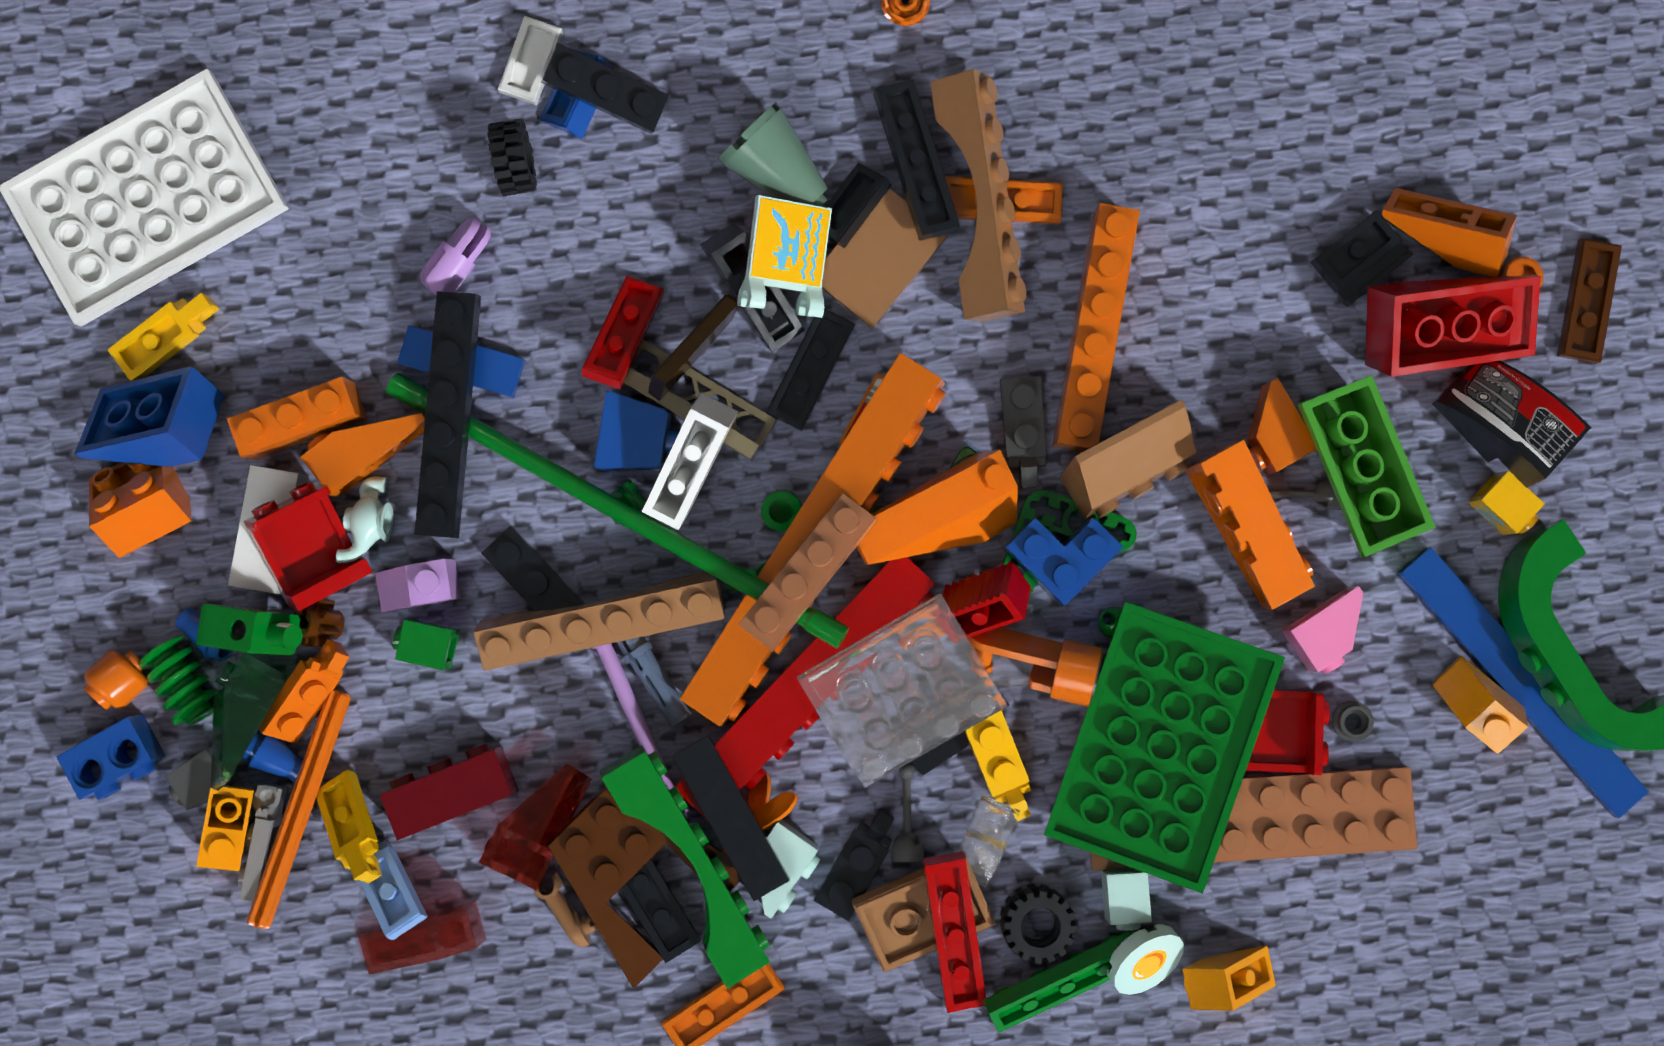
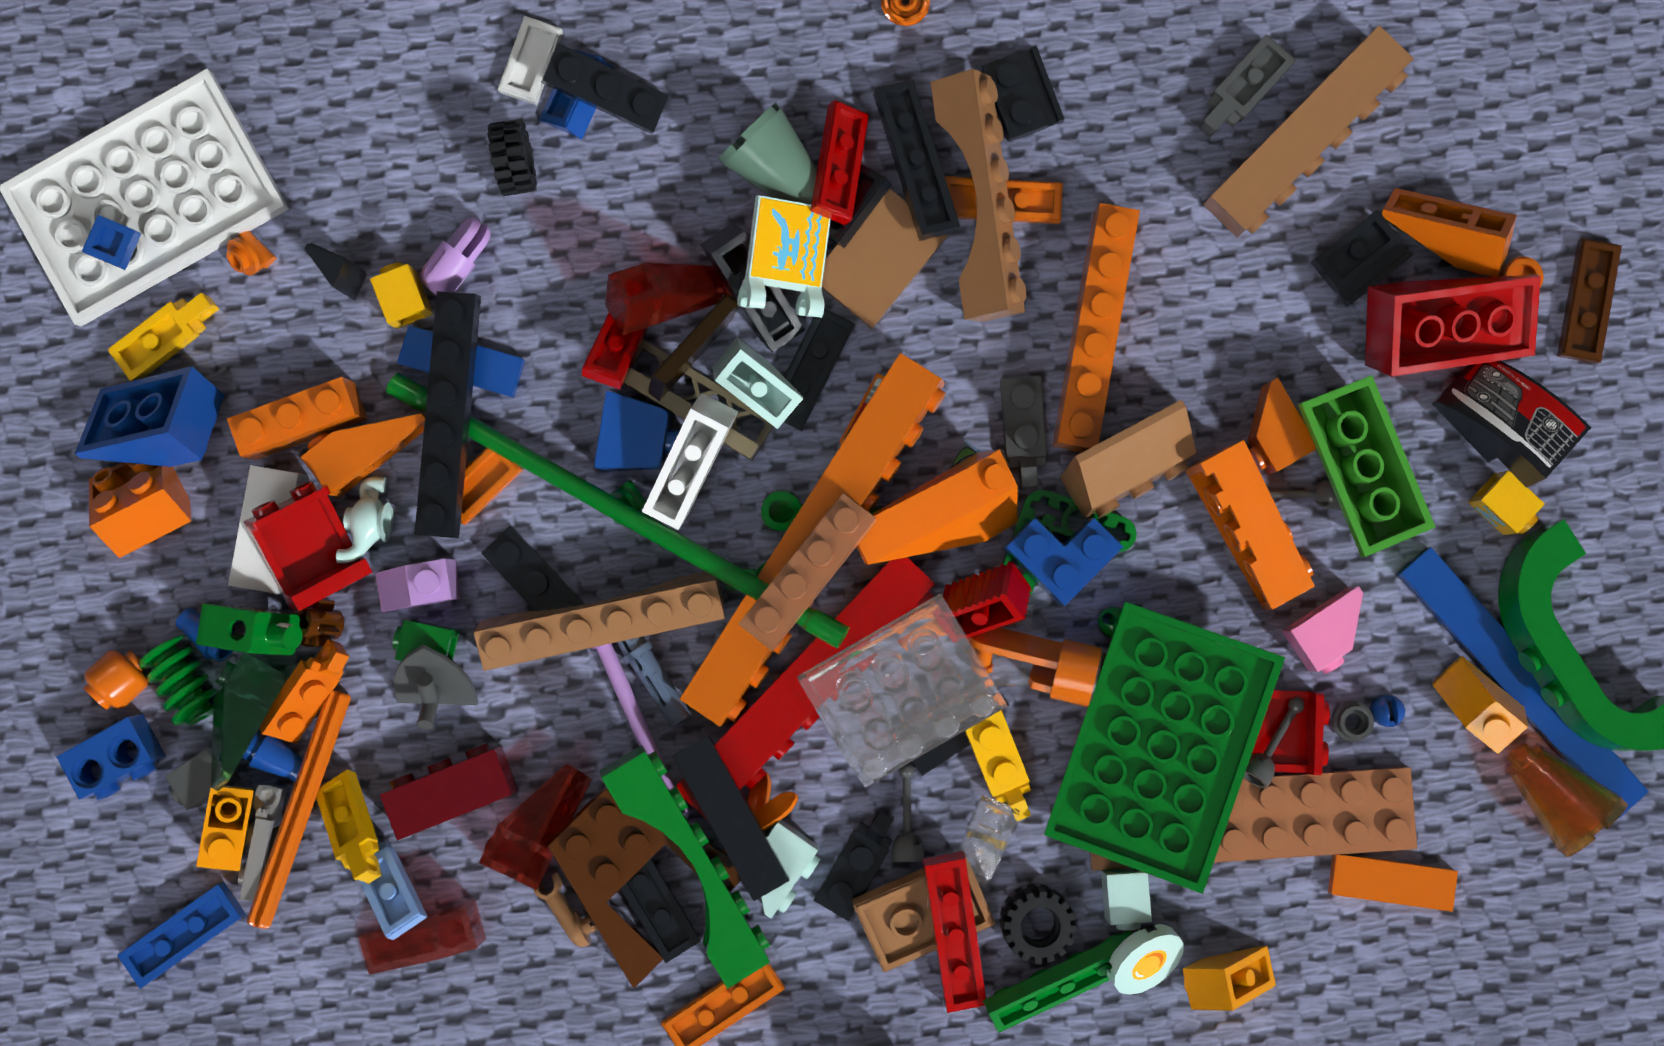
none -> blue plate [82,215,141,270]
none -> blue plate [117,882,246,989]
none -> orange plate [226,231,277,276]
none -> black slope [305,243,367,301]
none -> yellow brick [370,262,434,329]
none -> dark grey shield [393,645,478,730]
none -> orange tile [461,448,523,525]
none -> clear red slope [605,262,732,335]
none -> light aqua slope [712,337,803,429]
none -> red tile [810,100,869,225]
none -> black plate [982,45,1065,142]
none -> dark grey hinge [1198,34,1296,138]
none -> medium nougat brick [1203,25,1414,238]
none -> dark grey hinge [1243,697,1305,789]
none -> orange tile [1328,854,1458,912]
none -> blue hinge [1370,694,1406,727]
none -> clear orange cone [1506,742,1628,857]

